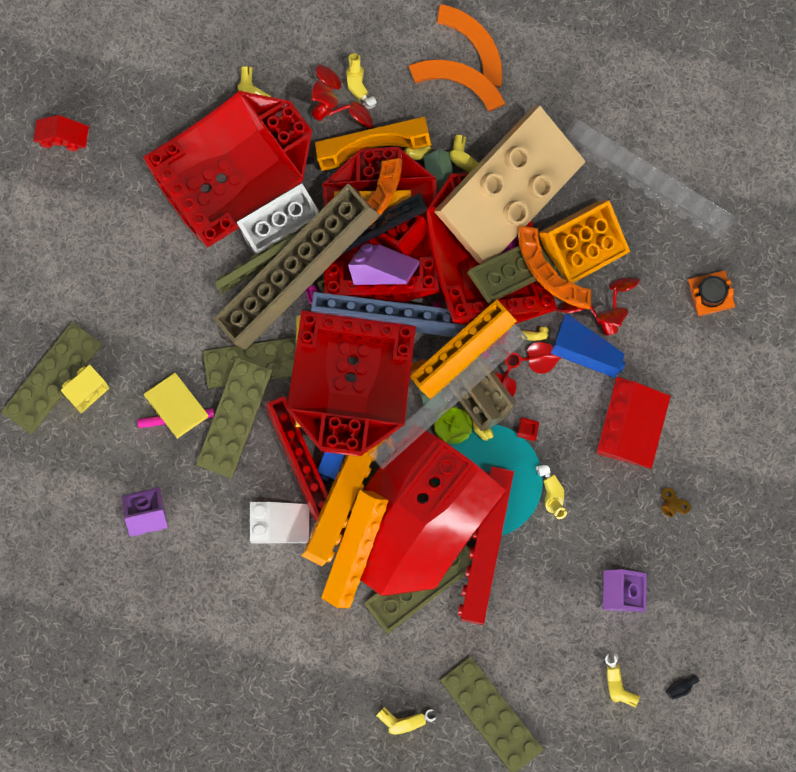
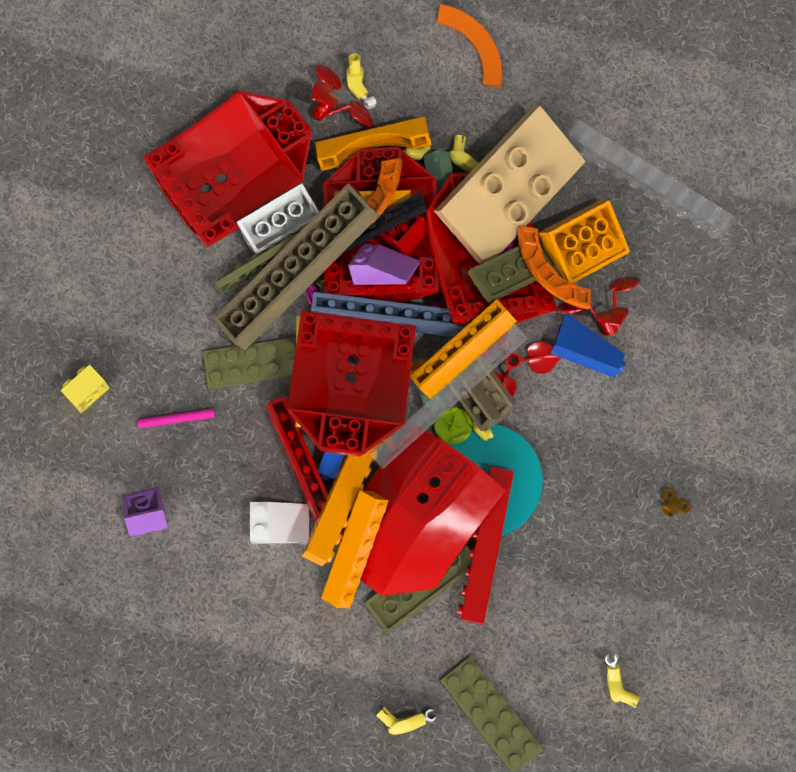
olive plate [1,322,102,435] -> none
red brick [33,115,89,151] -> none
light yellow tile [144,373,208,439] -> none
olive plate [196,357,273,479] -> none
light yellow arm [238,66,271,97] -> none
orange tile [409,60,506,112] -> none
red tile [517,417,539,441] -> none
light yellow arm [520,326,549,341] -> none
light yellow arm [536,465,567,519] -> none
red slope [596,377,671,469] -> none
medium lavender slope [603,569,647,612] -> none
black piece [666,675,700,700] -> none
piece [688,270,735,316] -> none

